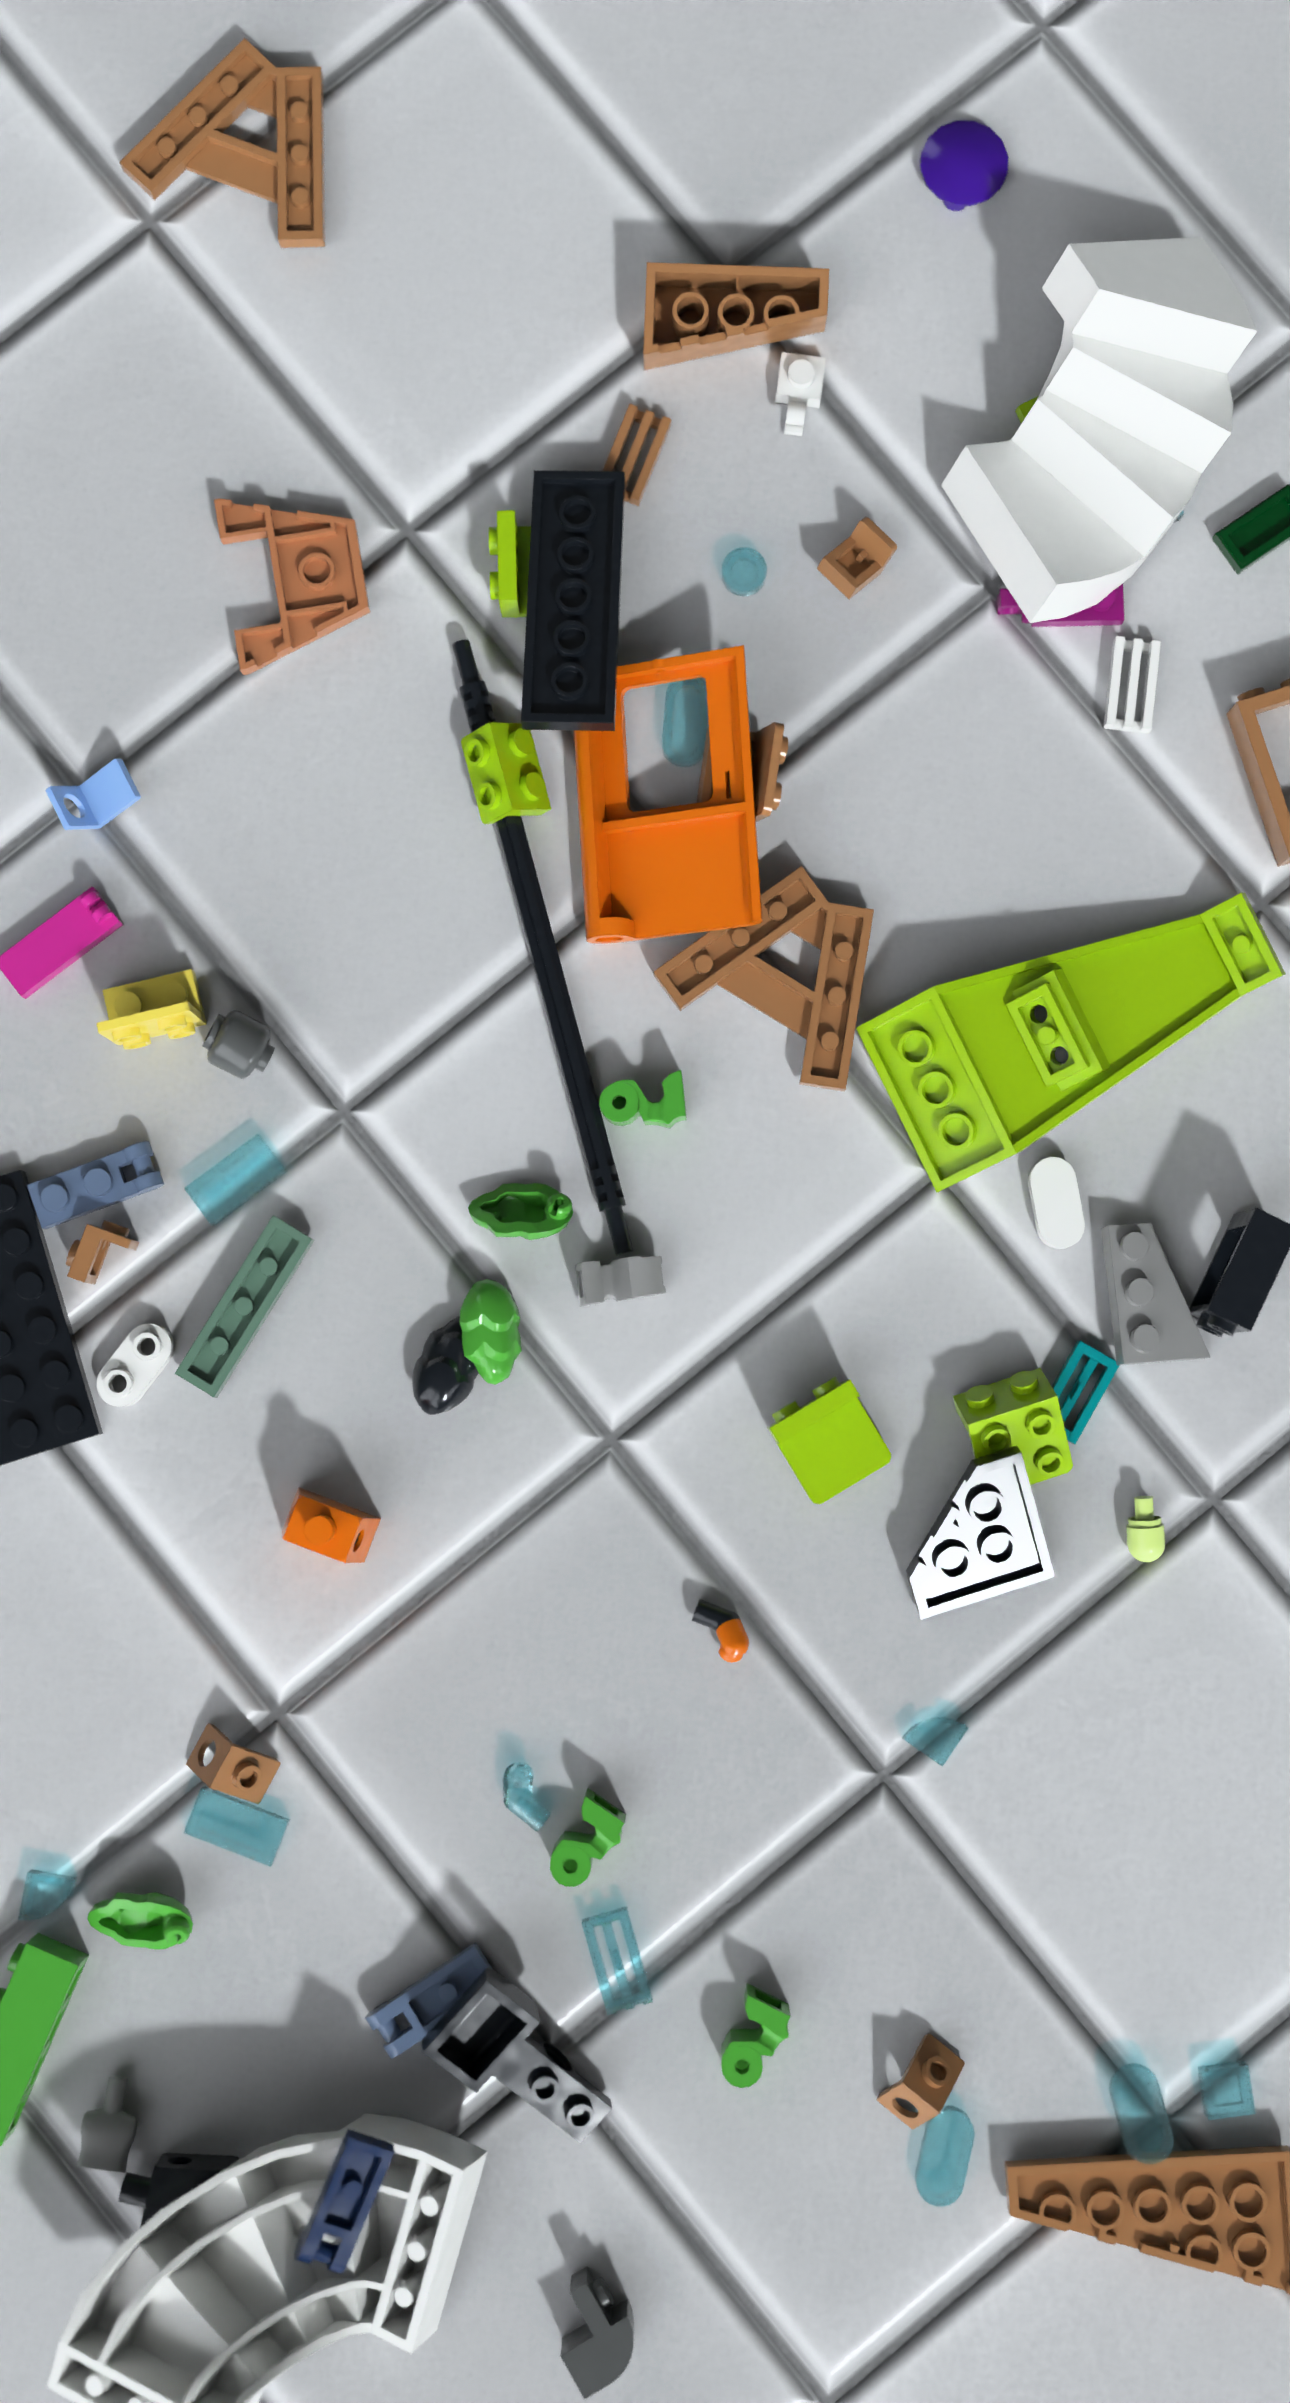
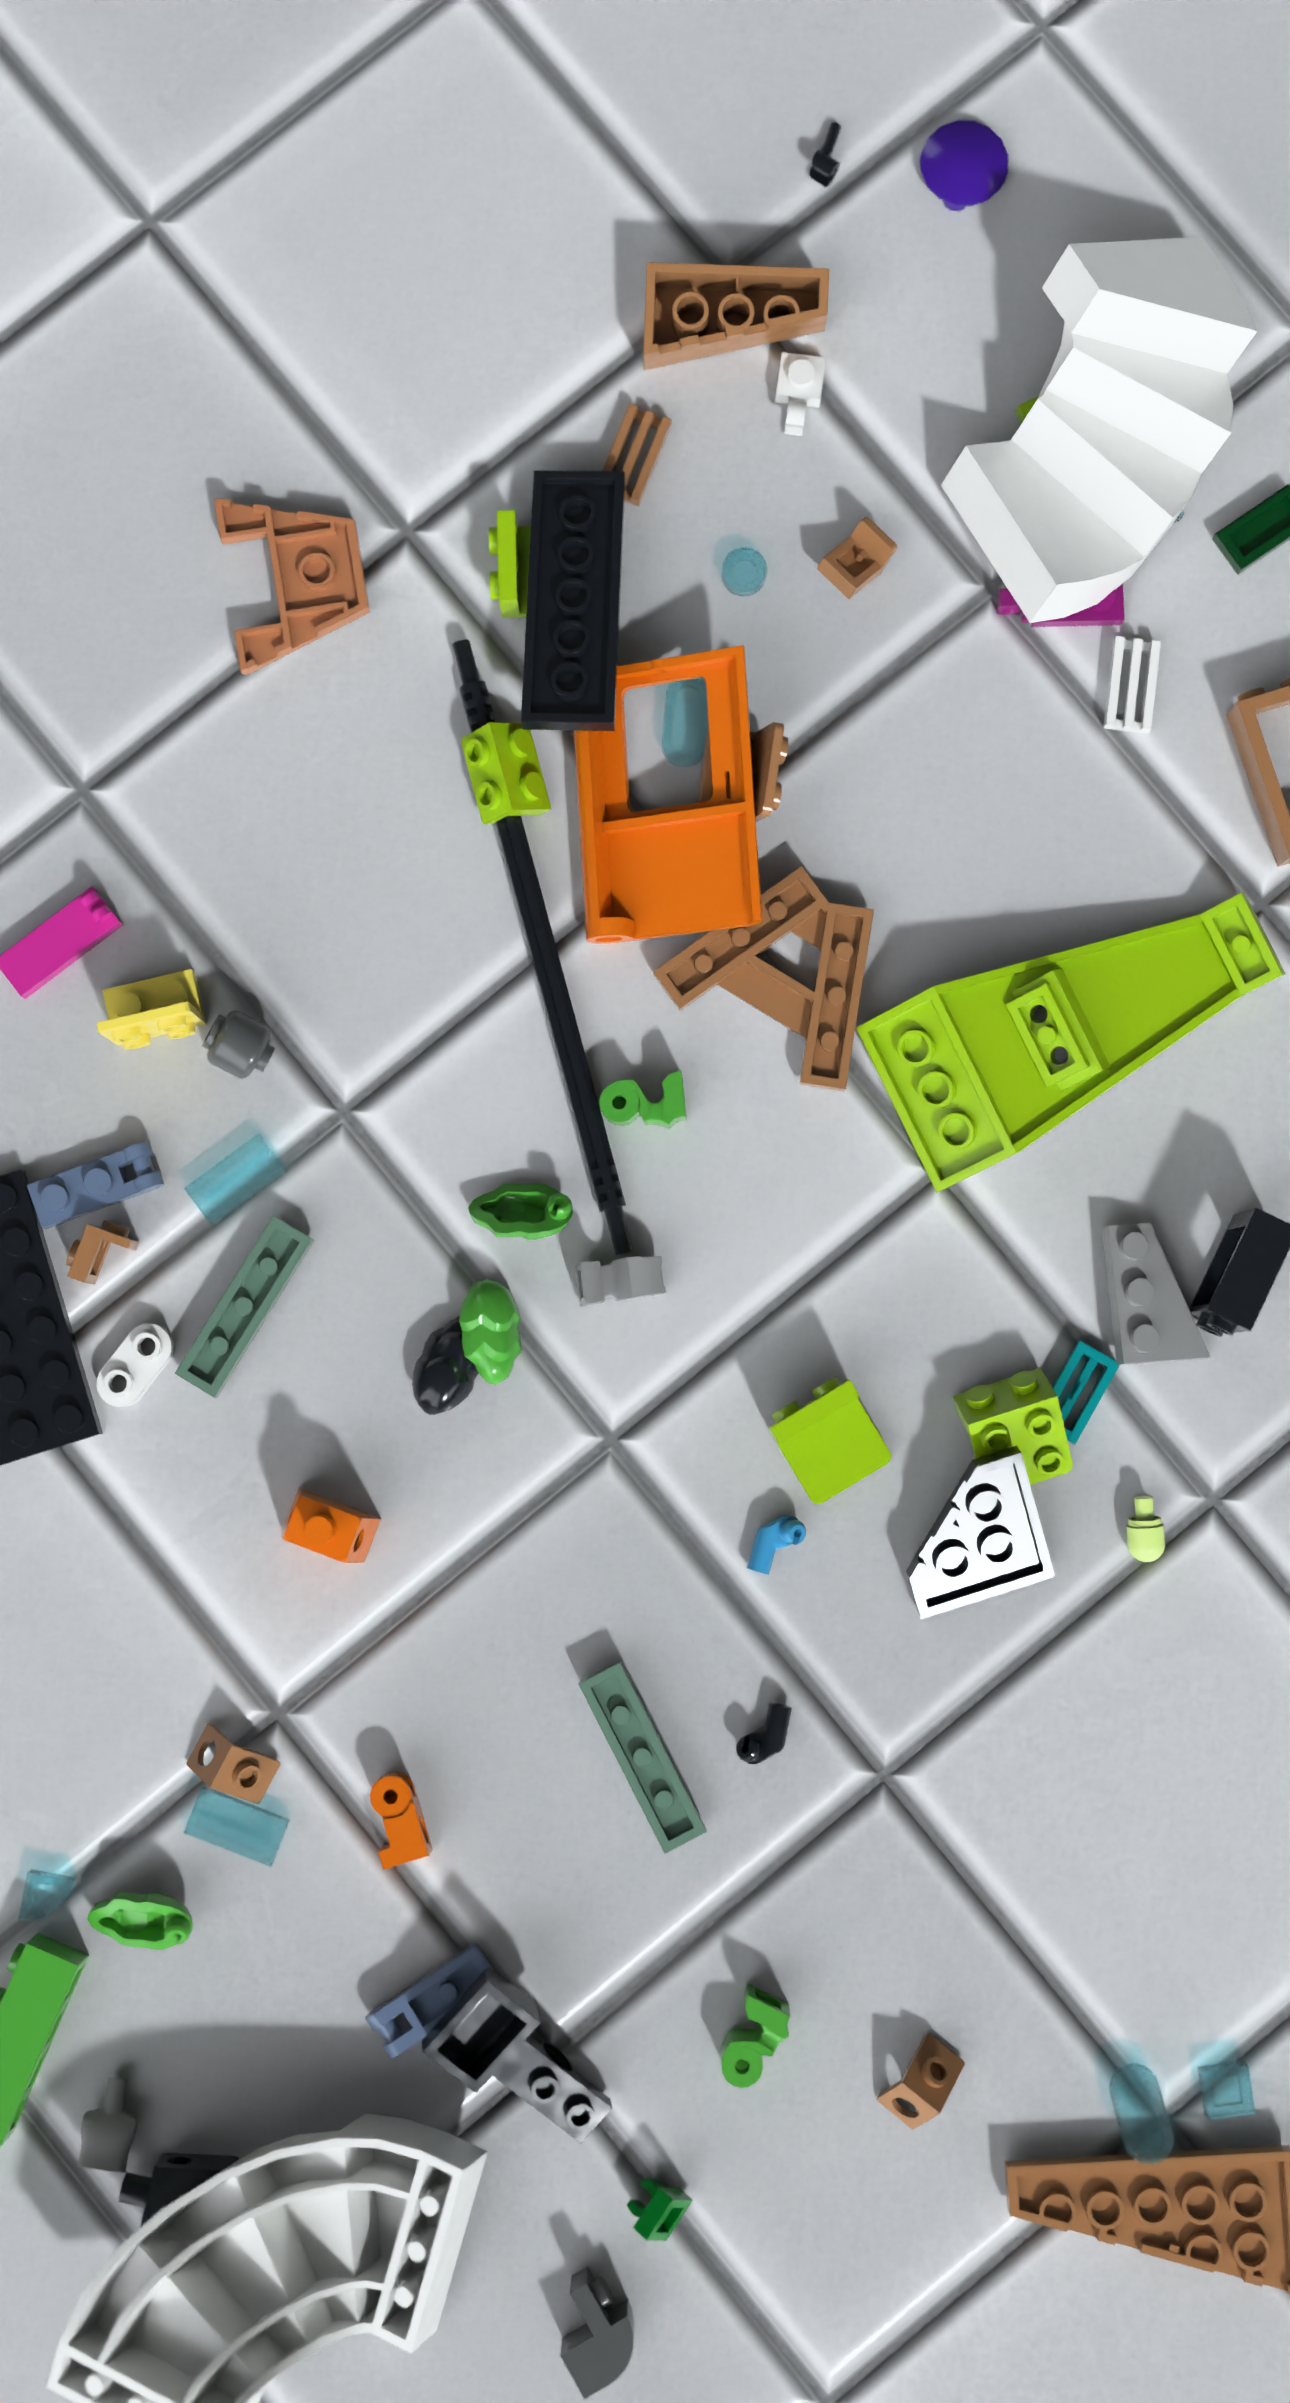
light blue bracket [45,759,141,830] -> none
medium nougat plate [119,38,325,248] -> none
dark blue plate [295,2129,395,2274] -> none
clear light blue arm [503,1762,551,1832] -> none
bright green leg [550,1788,626,1887] -> none
clear light blue tile [582,1906,653,2015] -> none
arm [692,1599,749,1663] -> none
clear light blue tile [902,1717,969,1767] -> none
clear light blue tile [915,2106,975,2207] -> none
white tile [1028,1157,1085,1249] -> none
none -> orange leg [370,1771,433,1870]
none -> sand green plate [578,1661,707,1854]
none -> green tile [627,2179,693,2241]
none -> black arm [736,1702,792,1764]
none -> dark azure arm [747,1516,806,1575]
none -> black hand [809,122,841,187]

